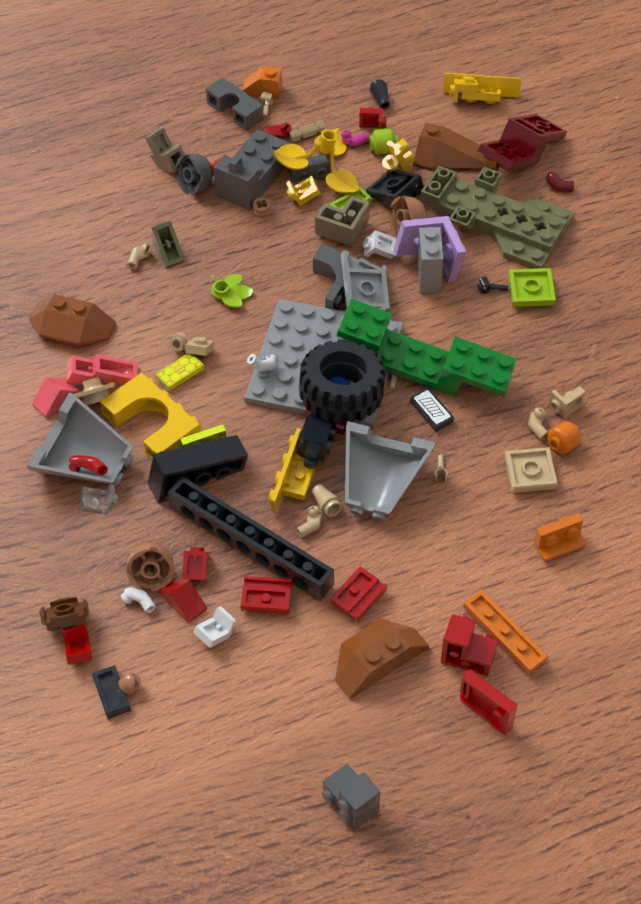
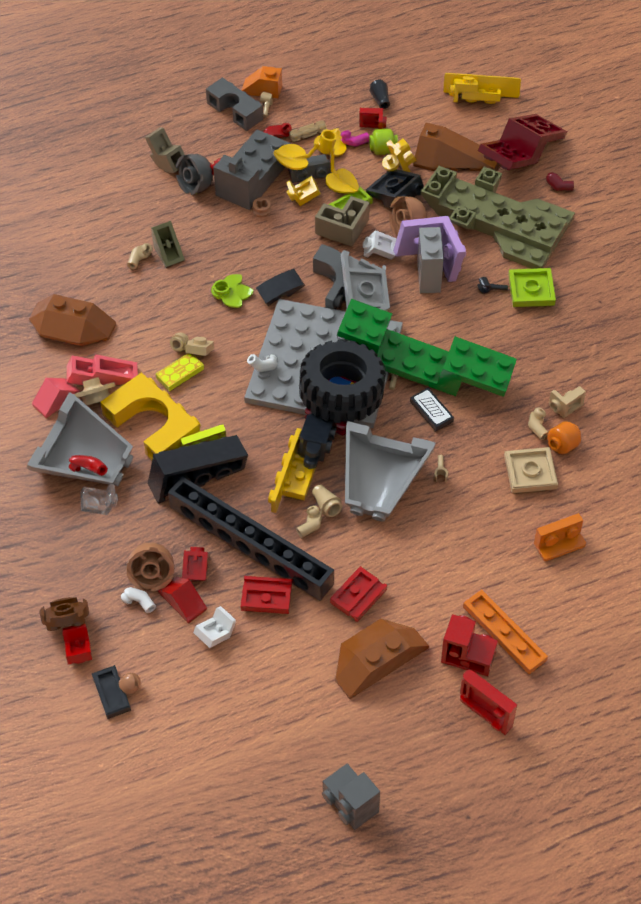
none -> black slope [256,269,305,306]

